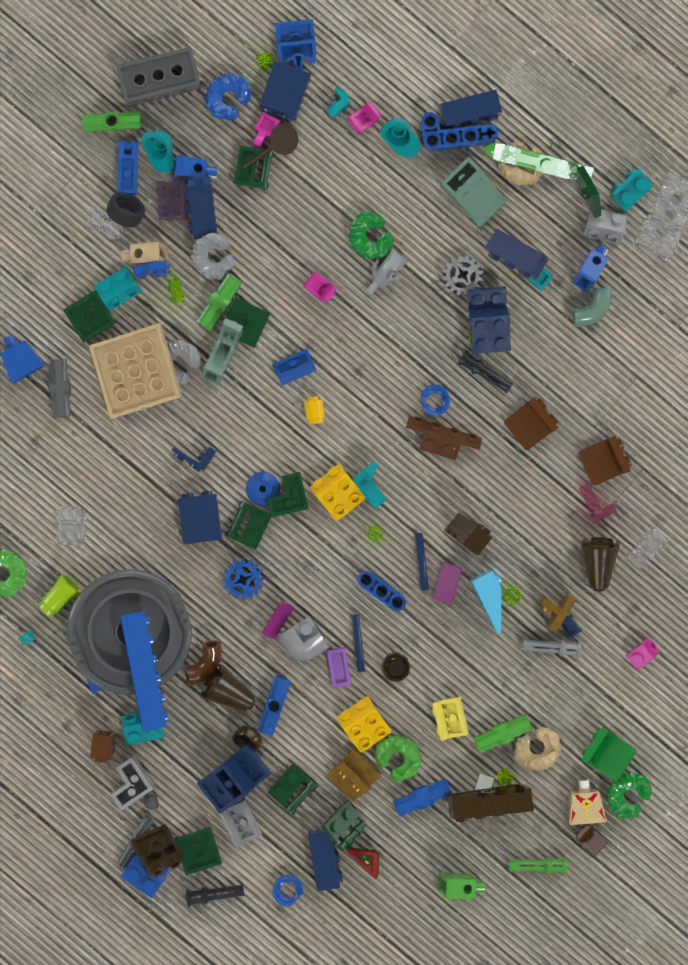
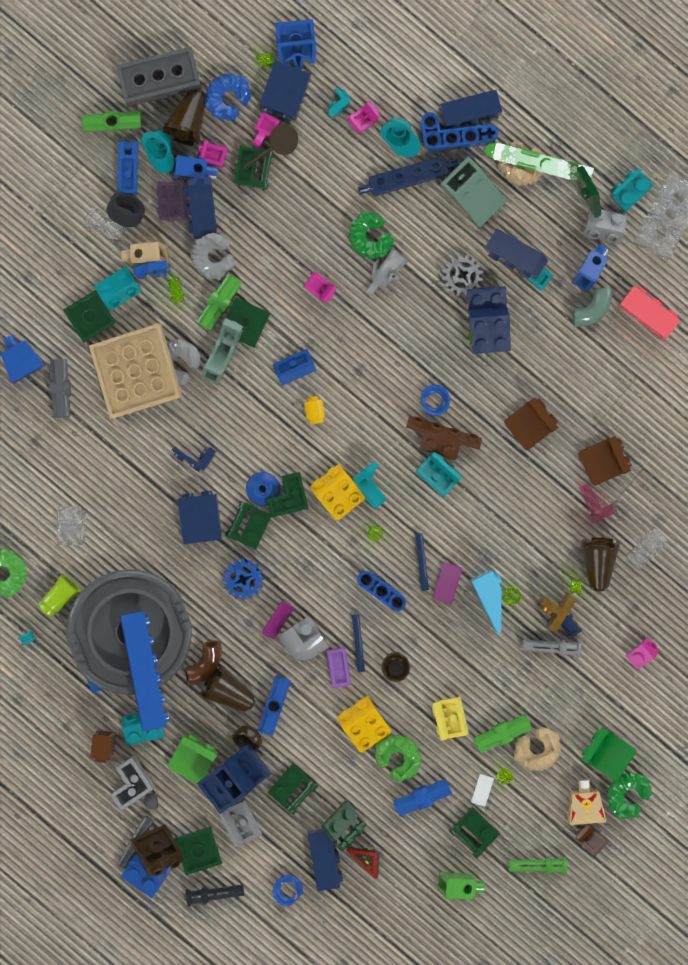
pearl gold bracket [327,748,381,802] -> none
dark brown wedge [445,512,493,556] -> none
dark brown wedge [447,783,534,822] -> none
black pin [457,350,513,394] -> none
none -> dark brown cone [163,89,206,146]
none -> bright green bracket [168,733,218,784]
none -> dark pink bracket [198,141,228,168]
none -> dark blue plate [358,156,459,197]
none -> teal bracket [415,452,462,498]
none -> dark green plate [449,806,500,859]
none -> clear neon green bush [570,577,582,595]
none -> coral brick [618,286,680,340]

